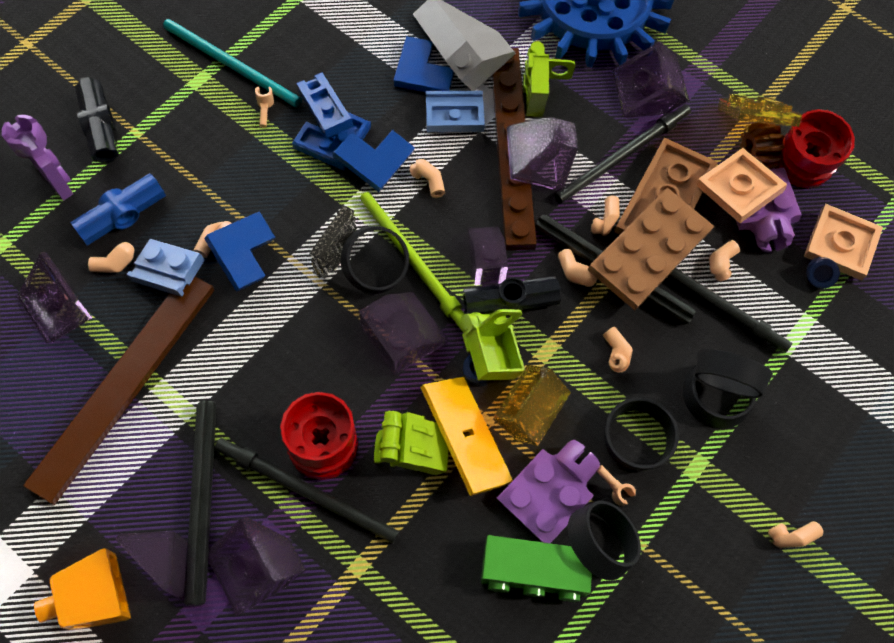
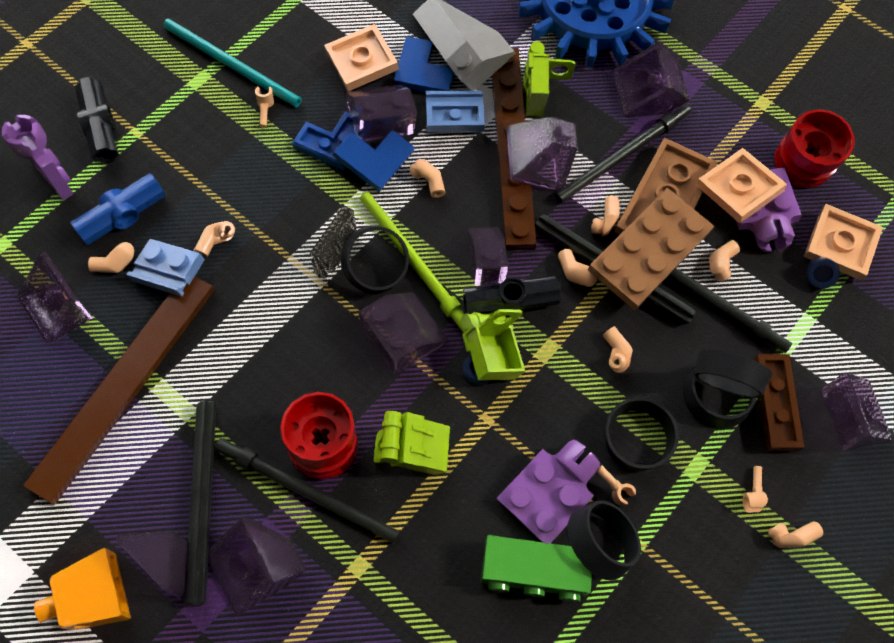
blue tile [204,211,275,292] -> none
plate [296,72,354,138] -> none
yellow piece [420,377,513,496] -> none
clear yellow brick [494,365,571,446] -> none
clear yellow plate [718,94,802,127] -> none
reddish brown gear [739,120,785,169] -> none
none -> light nougat plate [324,24,399,92]
none -> clear purple slope [345,85,417,141]
none -> light nougat hand [743,466,768,513]
none -> reddish brown plate [754,354,805,451]
none -> clear purple slope [821,373,893,451]

